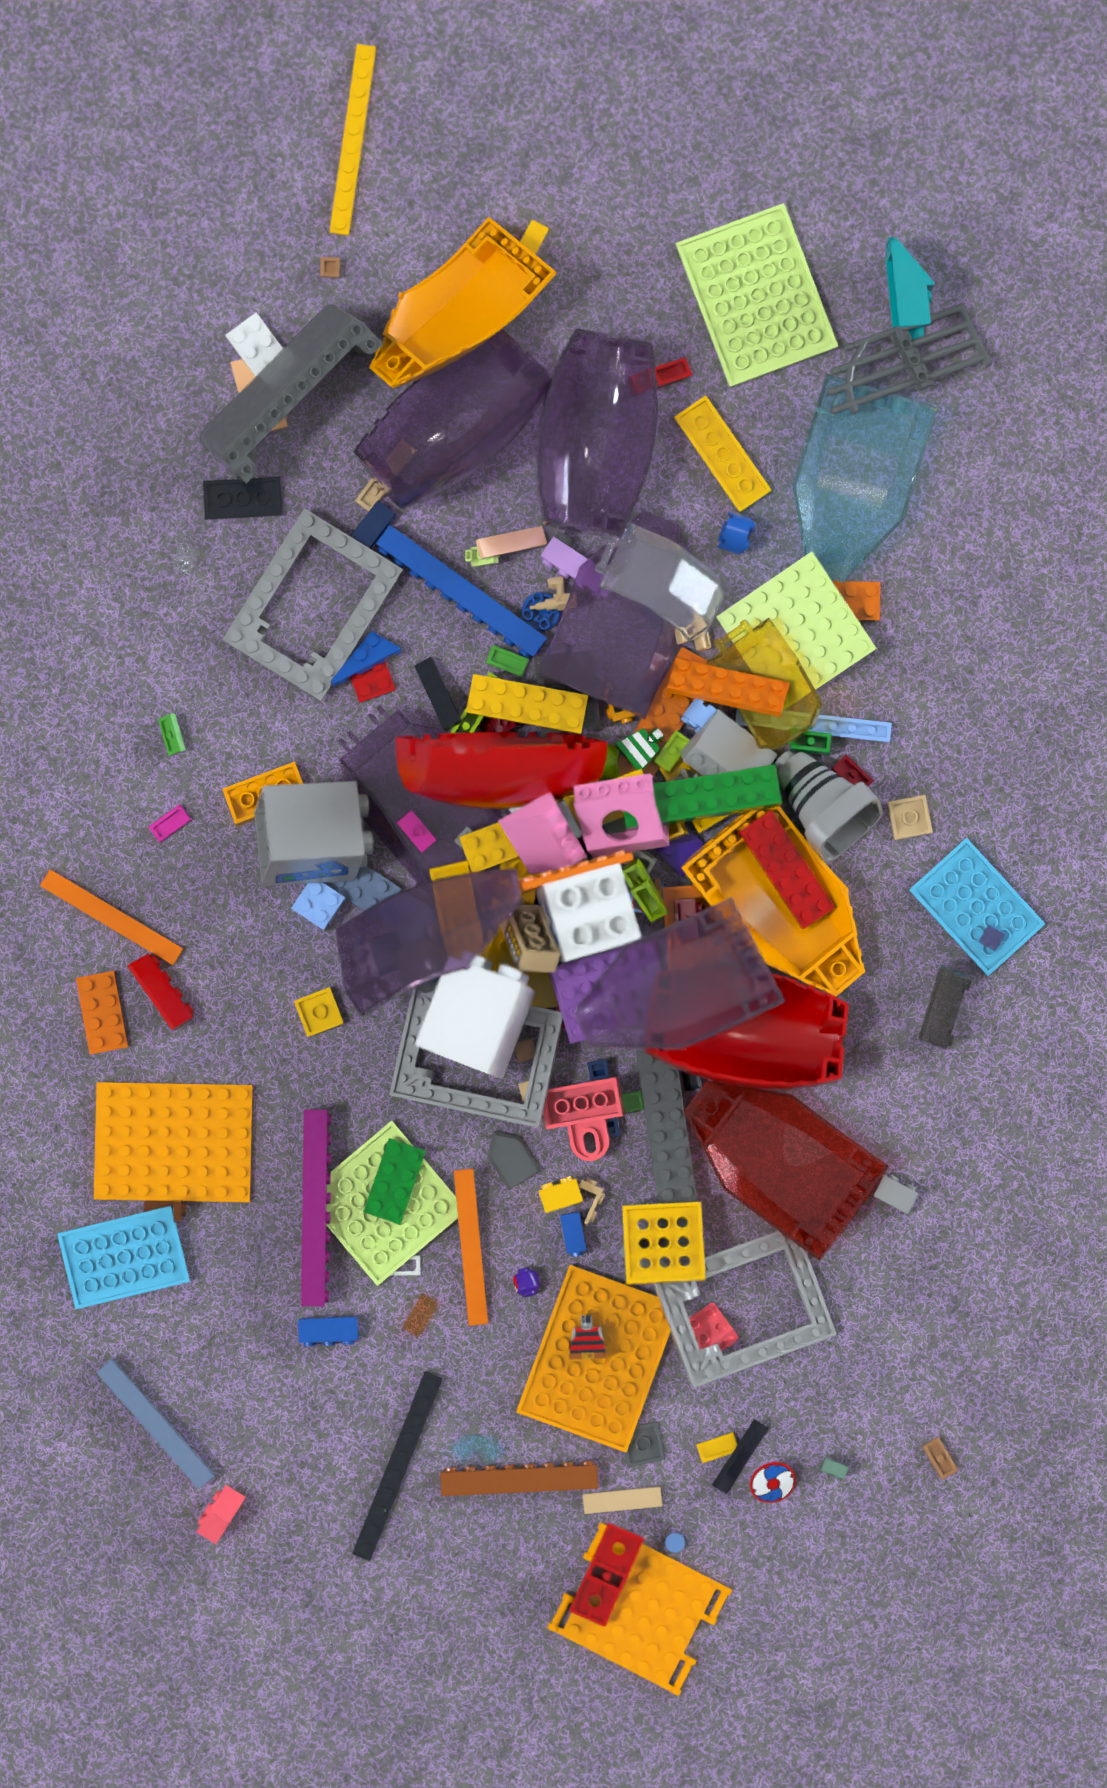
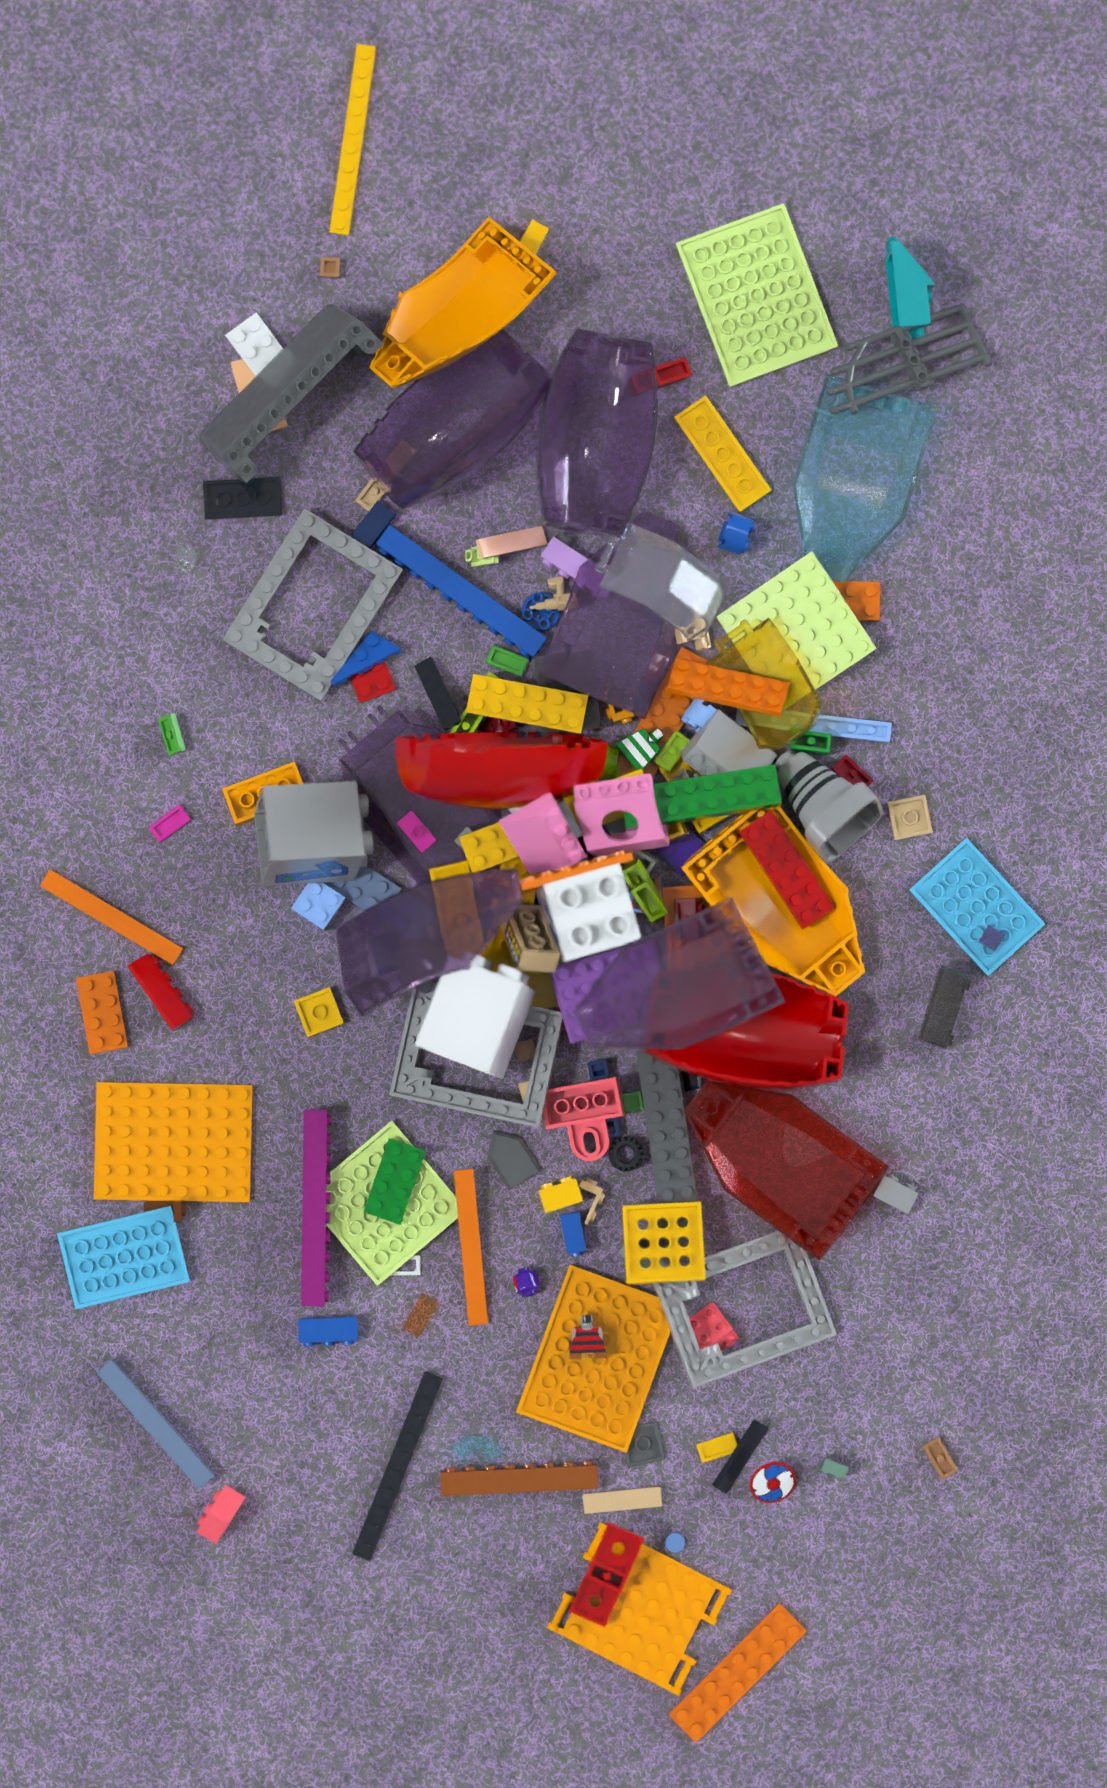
none -> black tyre [608,1137,644,1172]
none -> orange plate [668,1603,807,1743]

